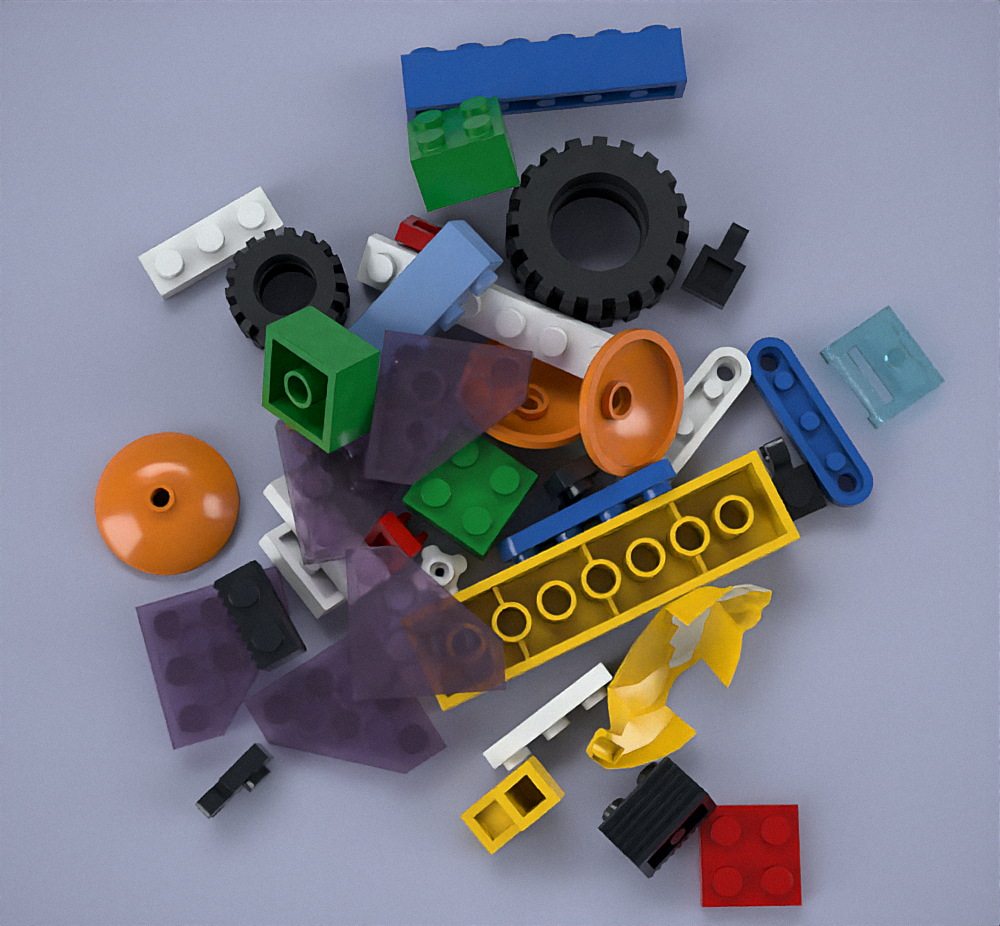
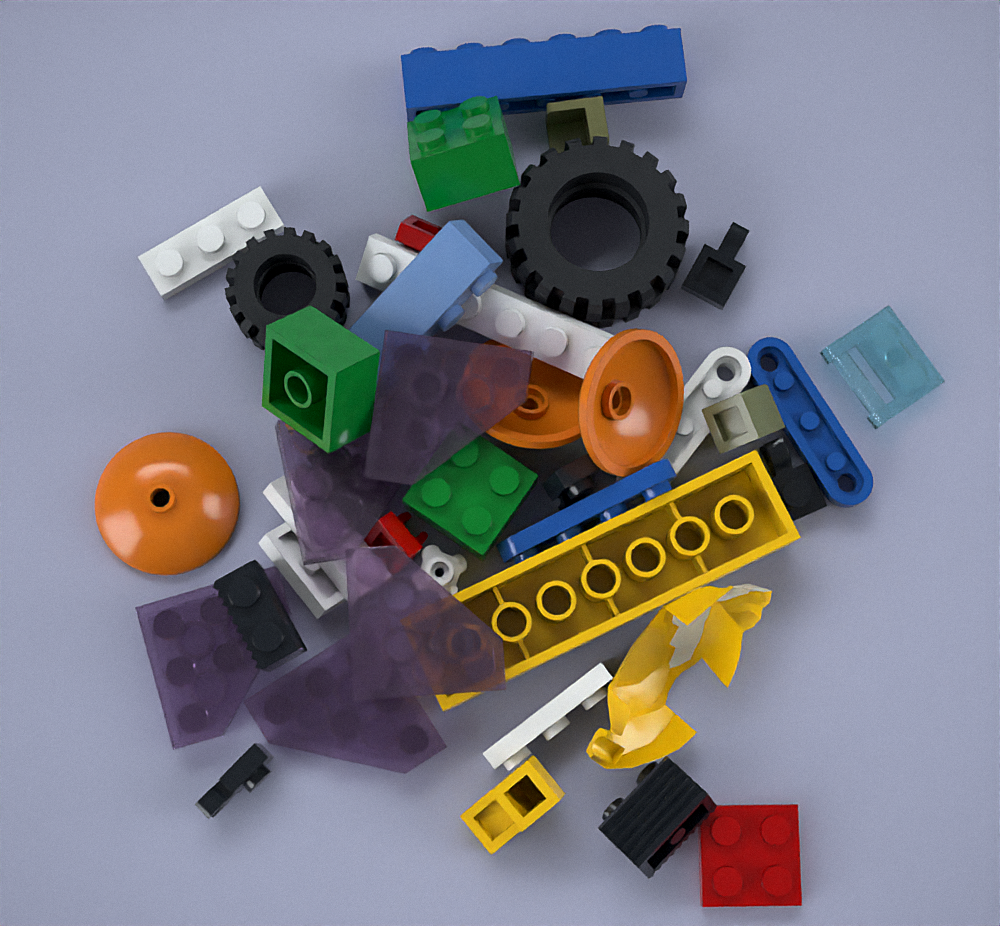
none -> olive panel [545,96,609,153]
none -> olive panel [701,384,785,454]

